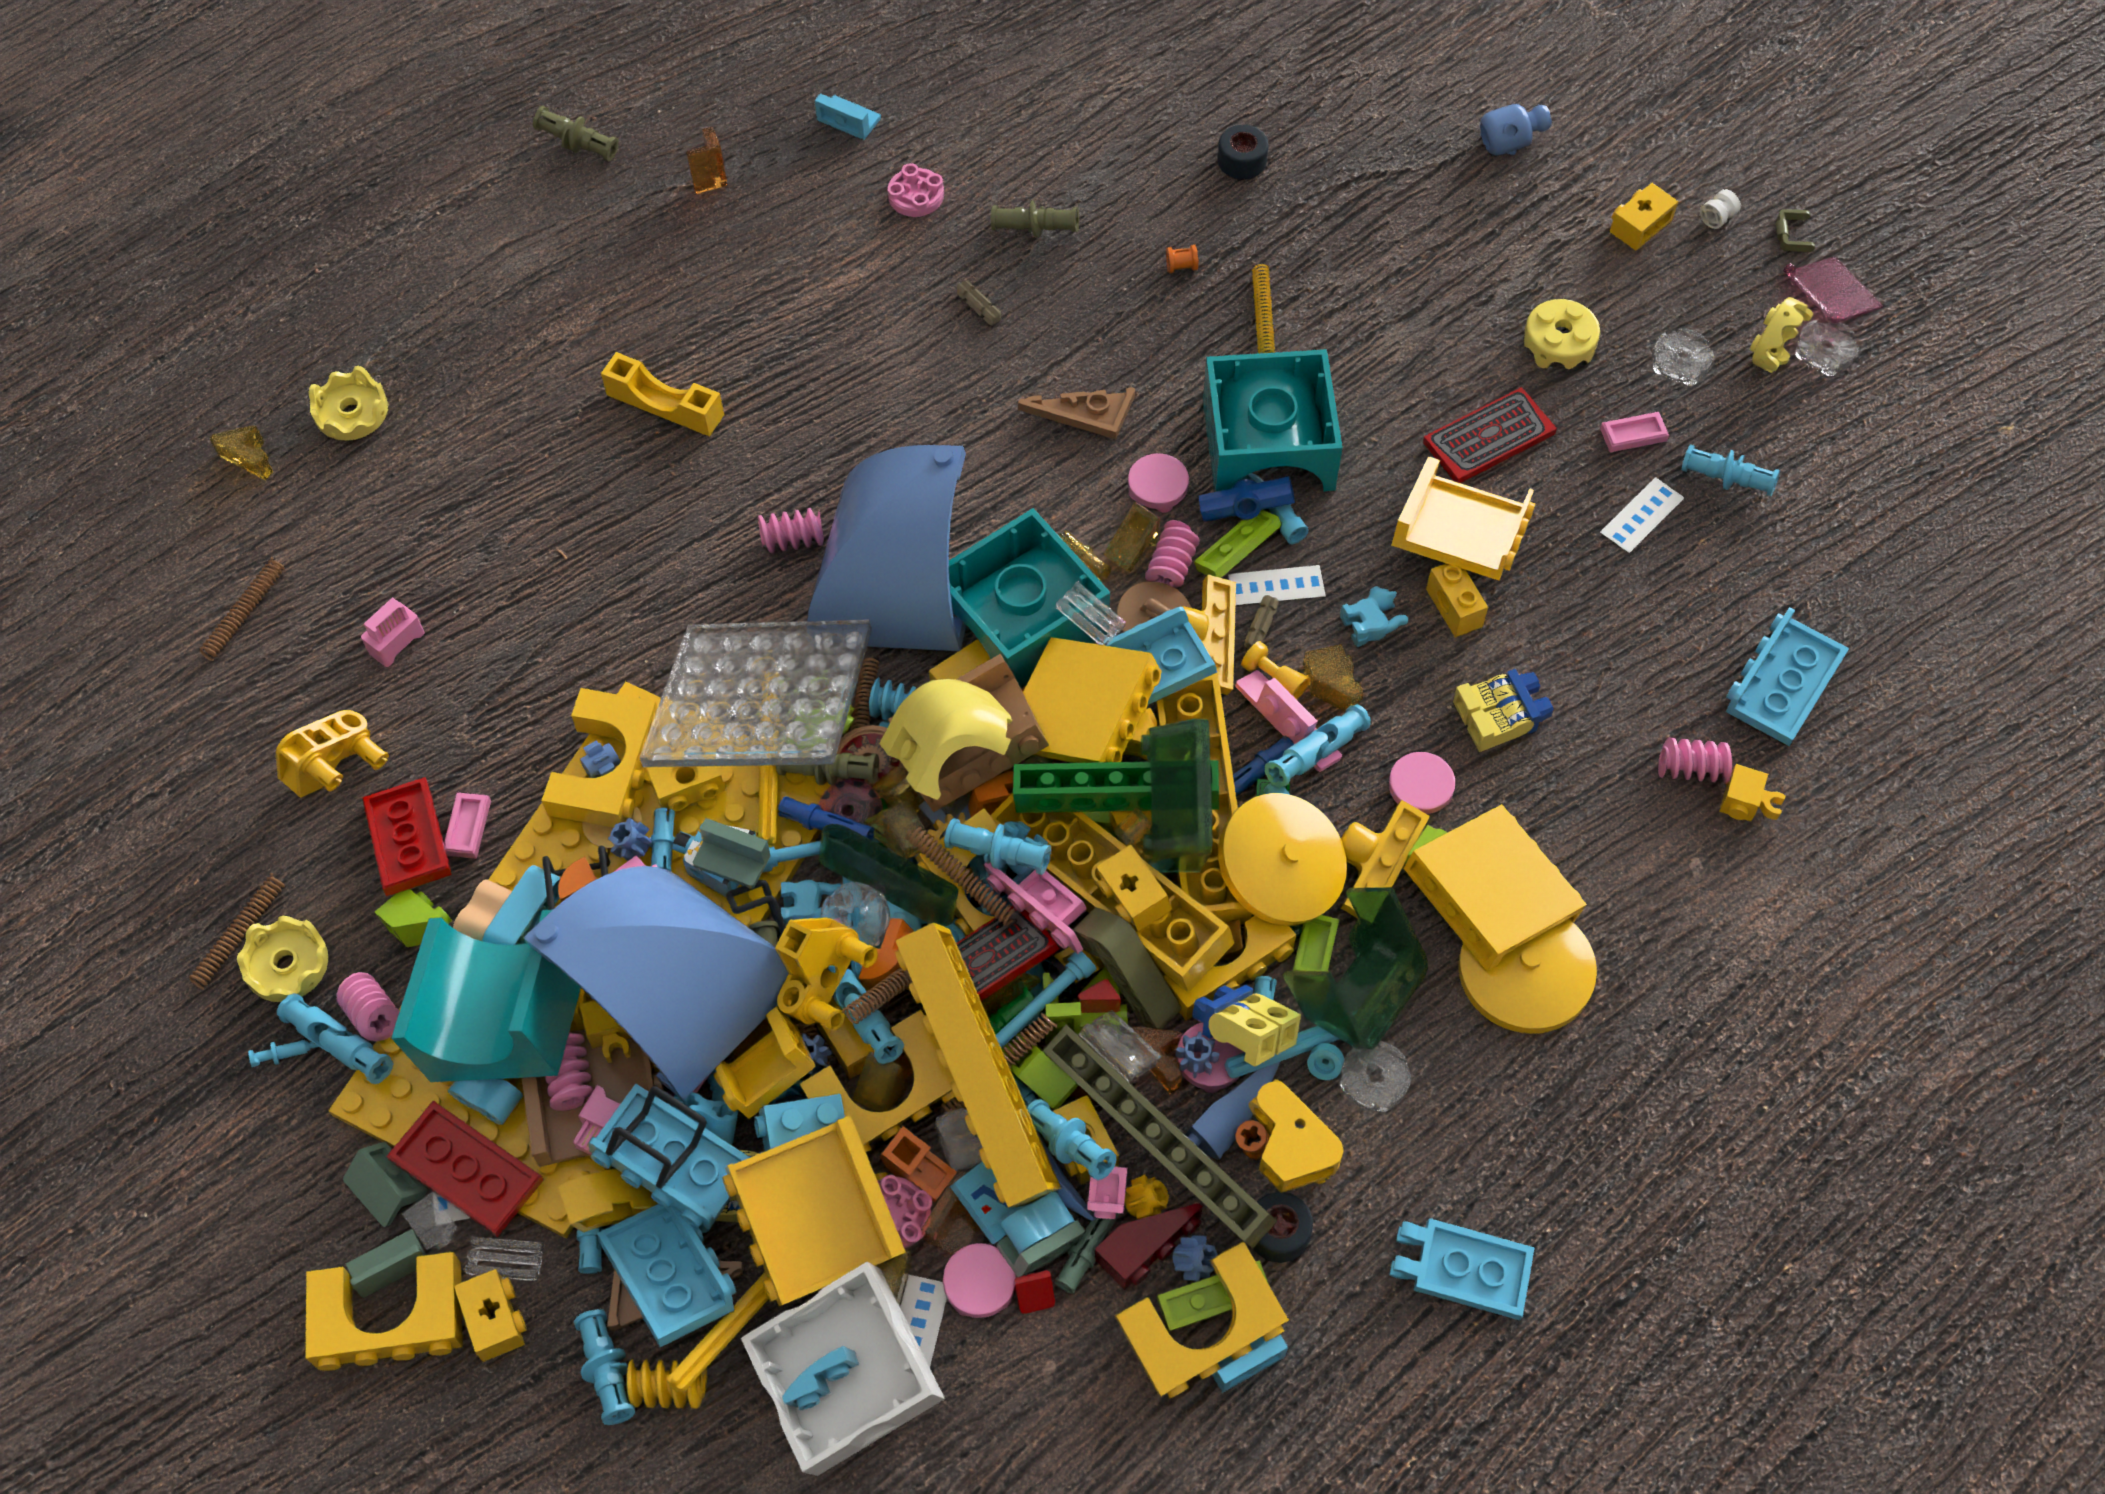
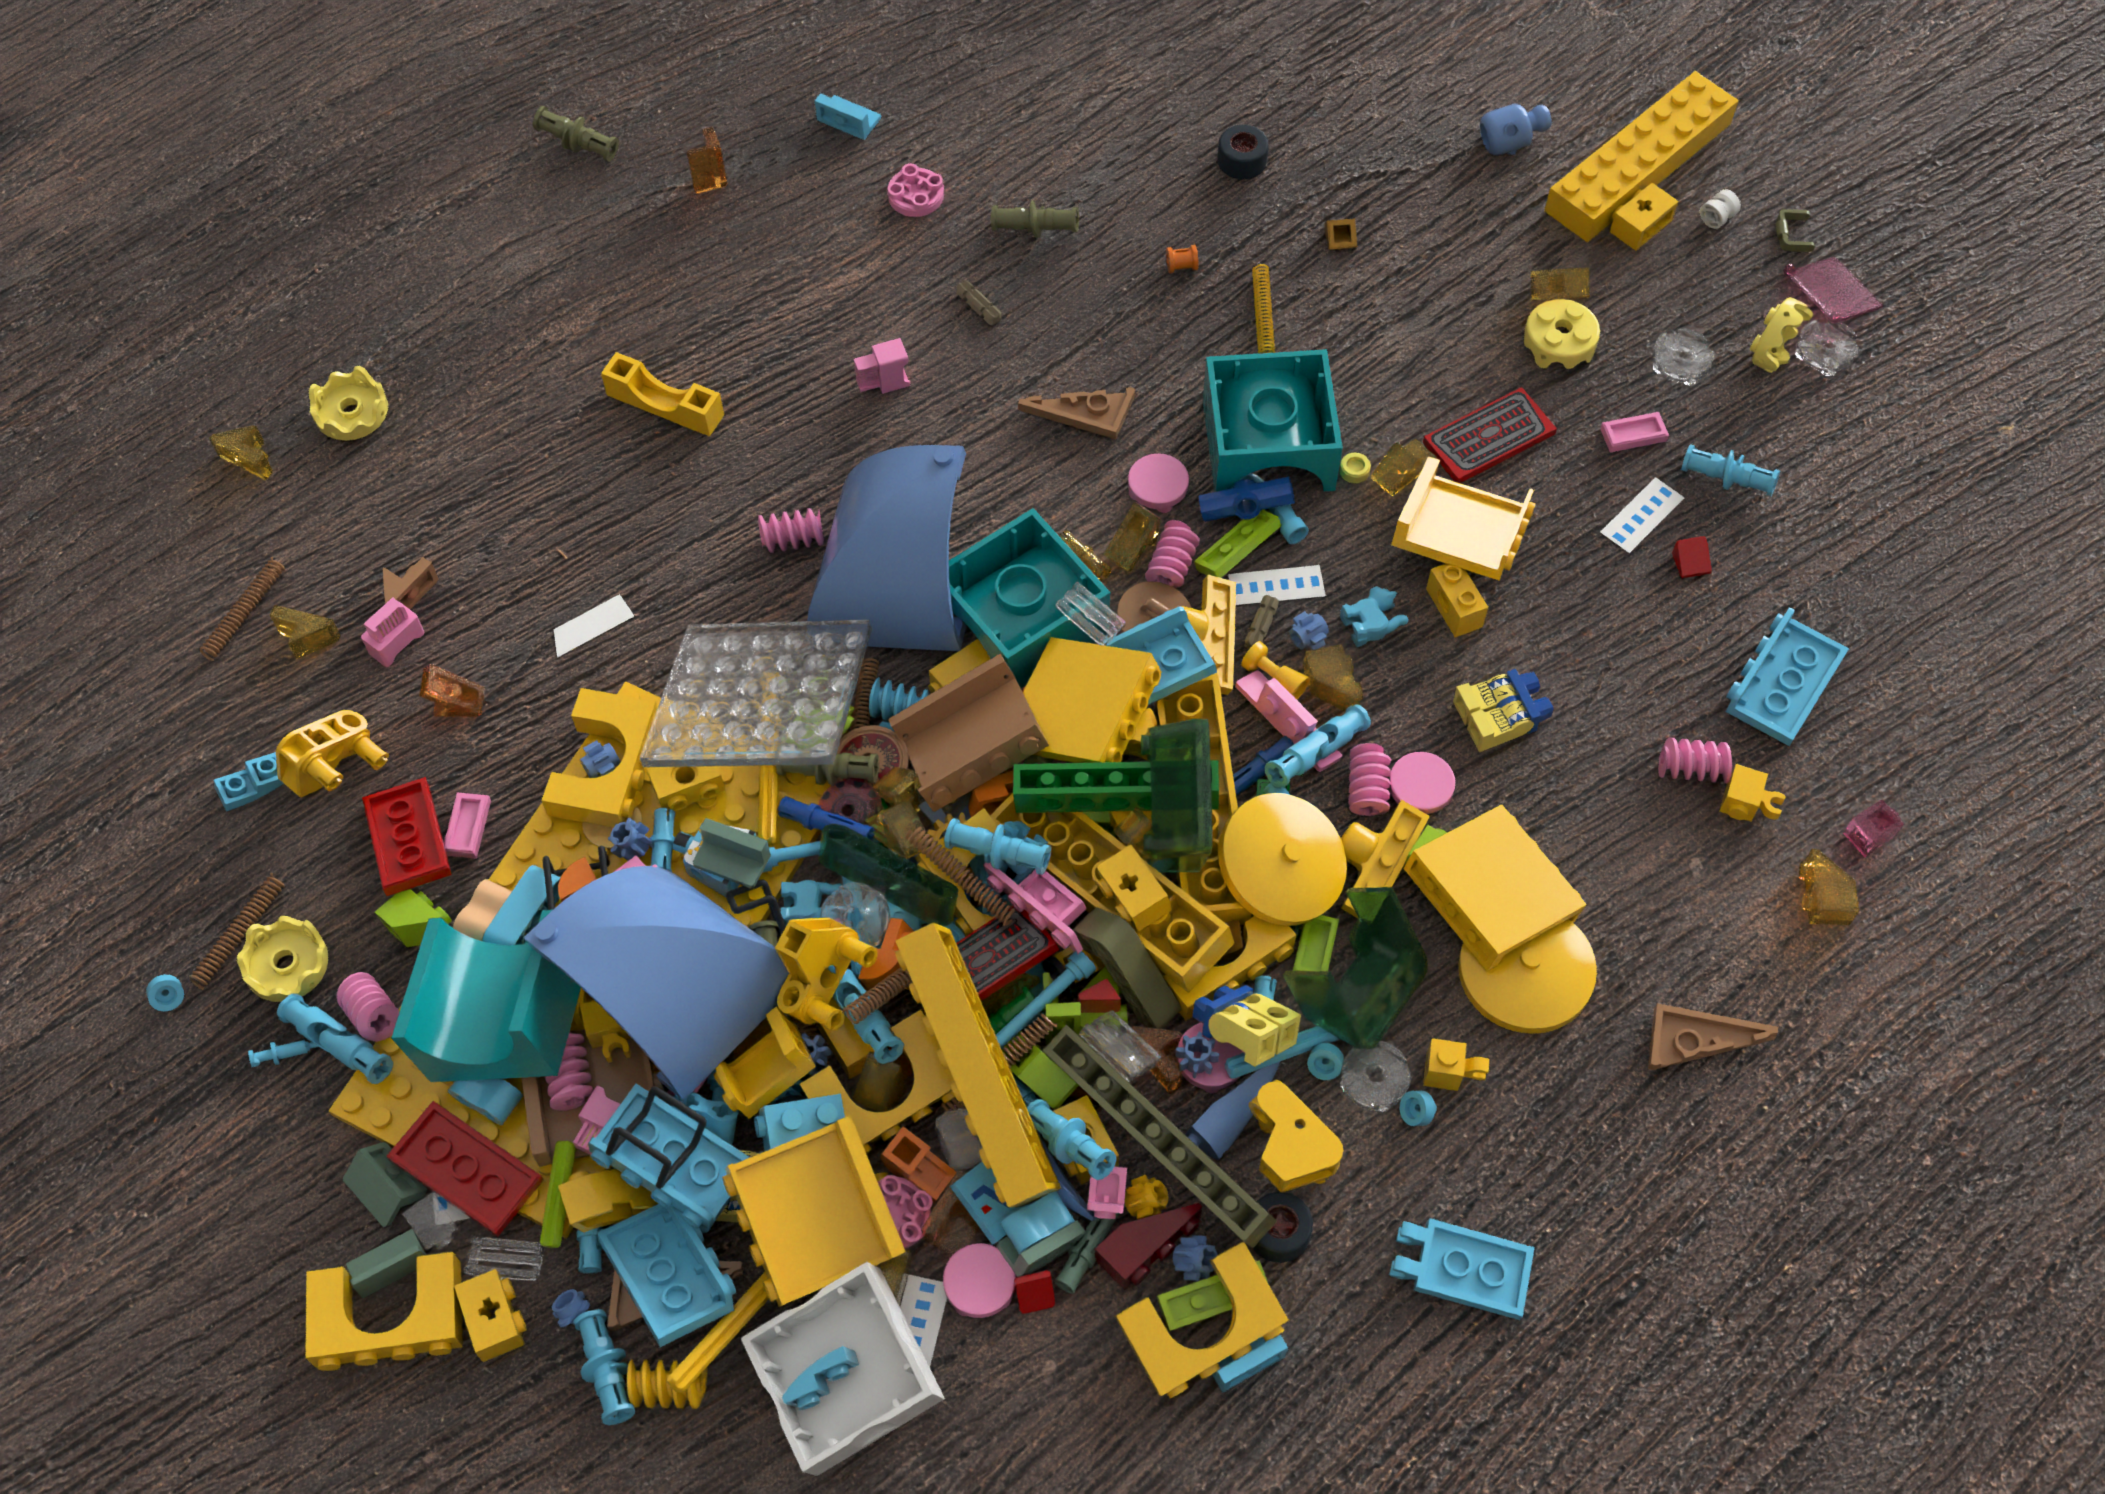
light yellow piece [879,679,1012,800] -> none
orange bush [1235,1120,1270,1160] -> none
none -> medium azure tile [146,975,184,1011]
none -> medium azure slope [214,752,284,812]
none -> clear yellow slope [269,605,341,659]
none -> medium nougat slope [383,557,439,609]
none -> clear orange slope [419,664,485,717]
none -> lime axle [540,1141,576,1248]
none -> medium blue plate [552,1289,590,1327]
none -> white sticker [554,594,634,658]
none -> bright pink piece [854,338,910,394]
none -> medium blue gear [1289,611,1329,652]
none -> pearl gold slope [1324,219,1357,250]
none -> light yellow tile [1339,453,1371,483]
none -> bright pink piece [1348,743,1391,816]
none -> clear yellow slope [1371,439,1436,497]
none -> medium azure tile [1400,1090,1437,1126]
none -> yellow brick [1423,1038,1489,1091]
none -> clear yellow slope [1531,268,1590,301]
none -> yellow brick [1544,71,1739,243]
none -> medium nougat wing [1648,1003,1778,1070]
none -> red slope [1672,536,1712,579]
none -> clear yellow slope [1799,849,1859,925]
none -> clear pink brick [1843,799,1905,858]

